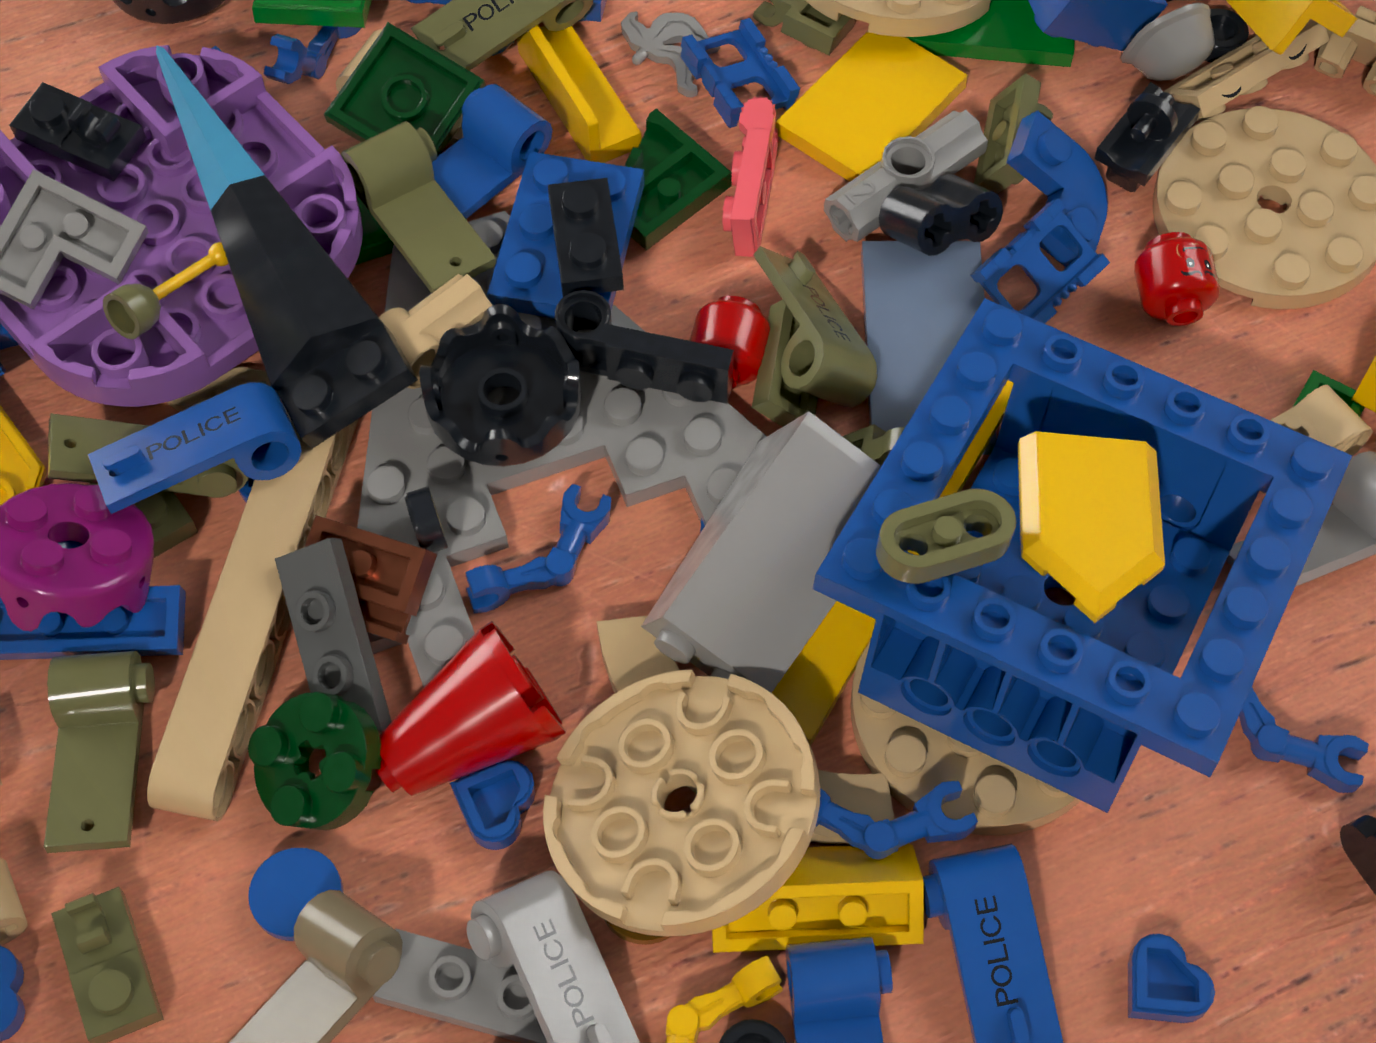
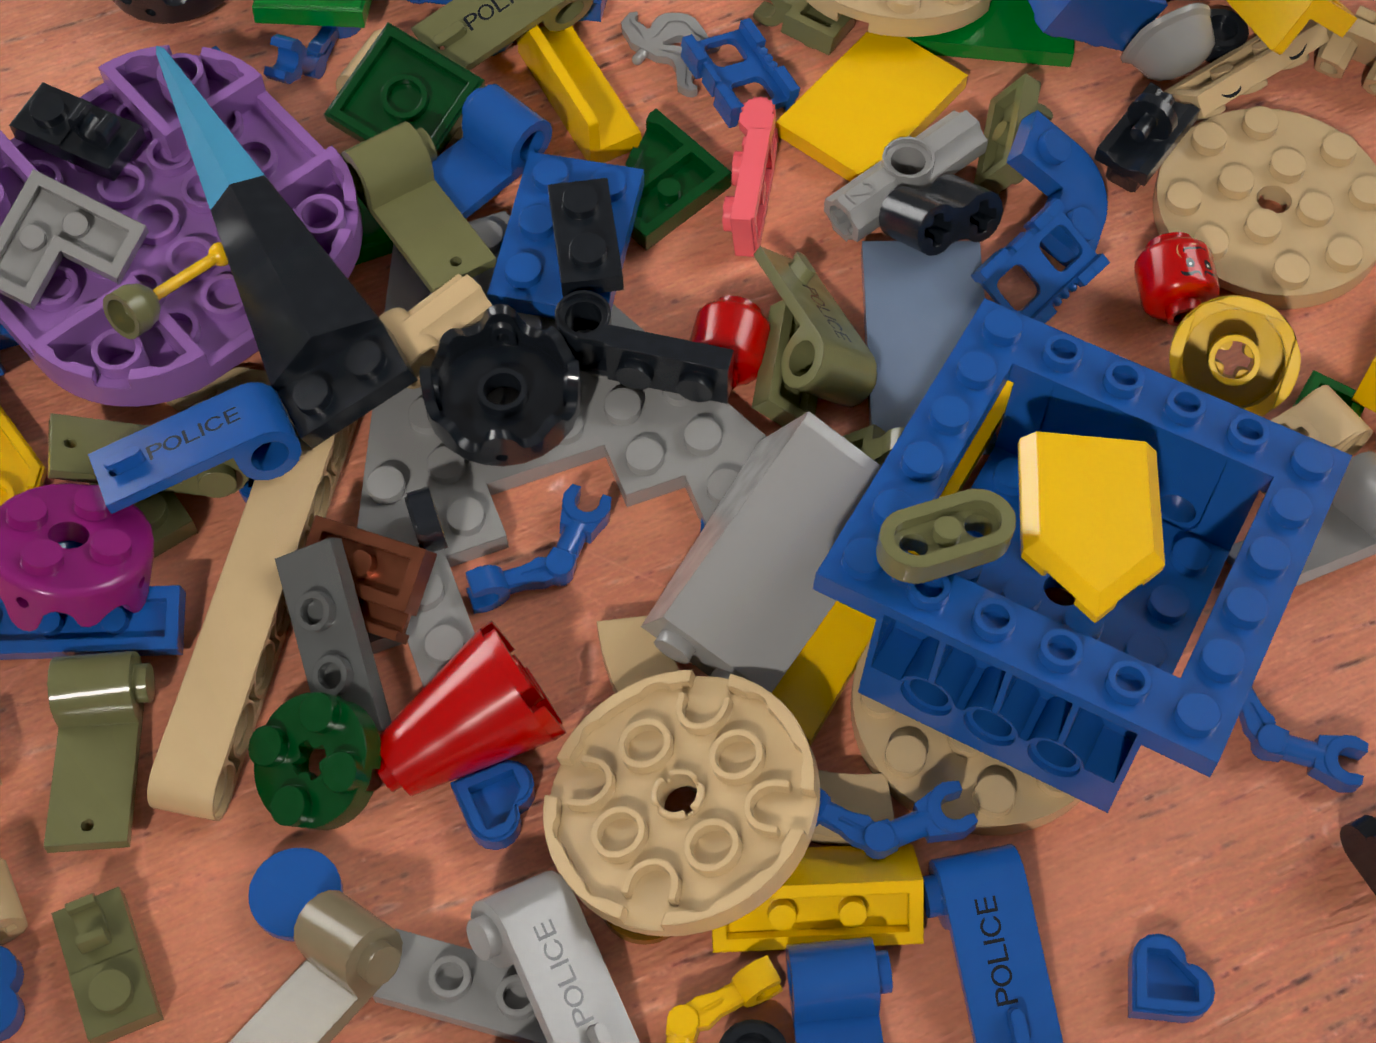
none -> yellow brick [1169,295,1301,417]

